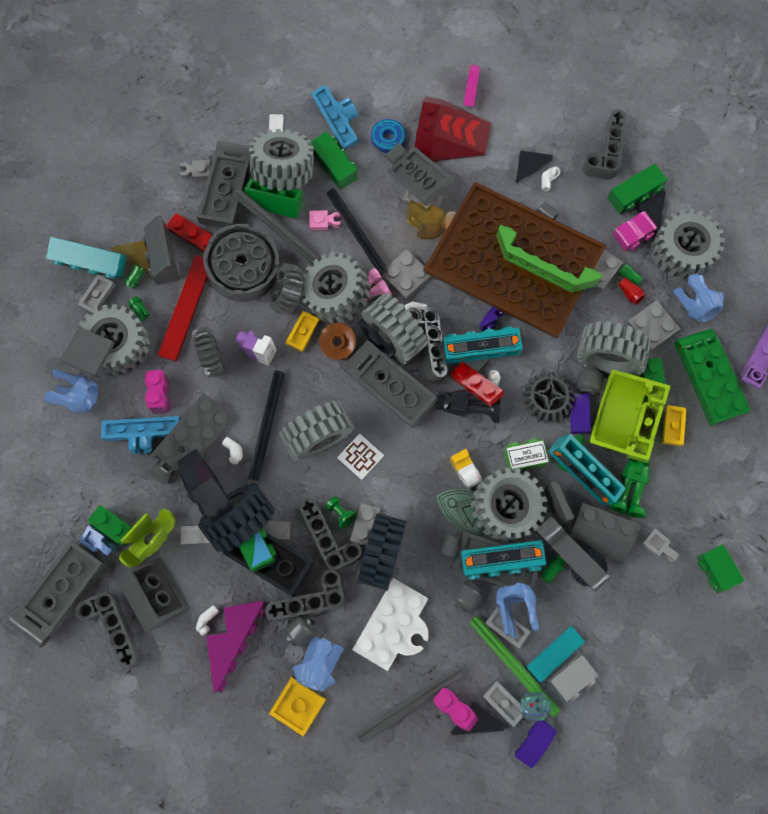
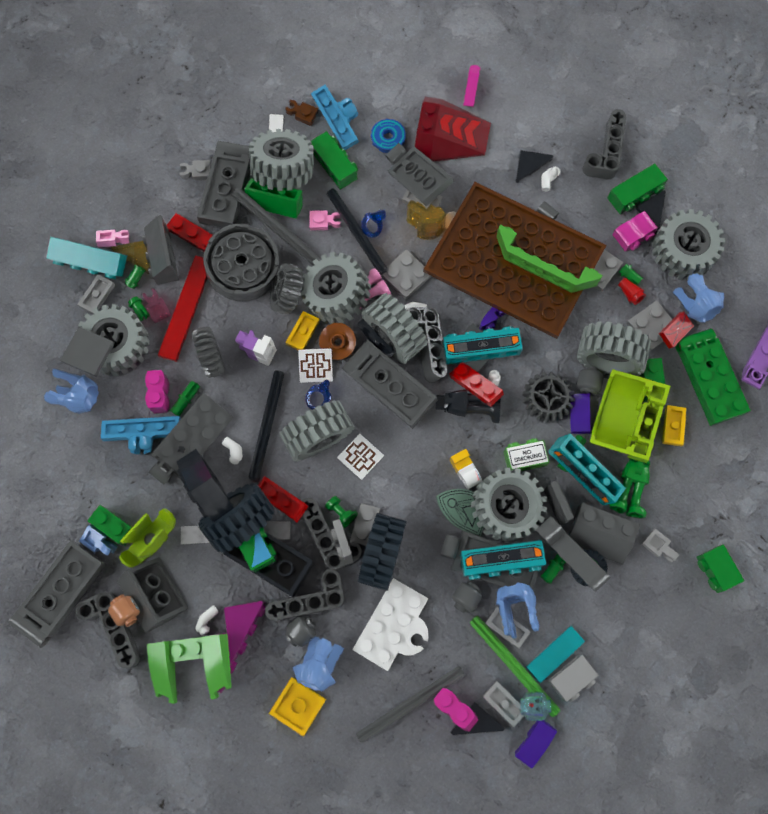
none -> bright pink plate [96,230,129,248]
none -> nougat head [108,595,140,627]
none -> clear pink plate [142,288,171,323]
none -> bright green wedge [147,634,232,704]
none -> green axle [169,381,200,417]
none -> red tile [258,476,309,522]
none -> reddish brown plate [285,100,319,126]
none -> white sticker [298,349,333,383]
none -> clear blue piece [305,379,332,410]
none -> light grey plate [330,519,353,565]
none -> clear blue piece [361,209,386,238]
none -> tile [659,311,694,349]

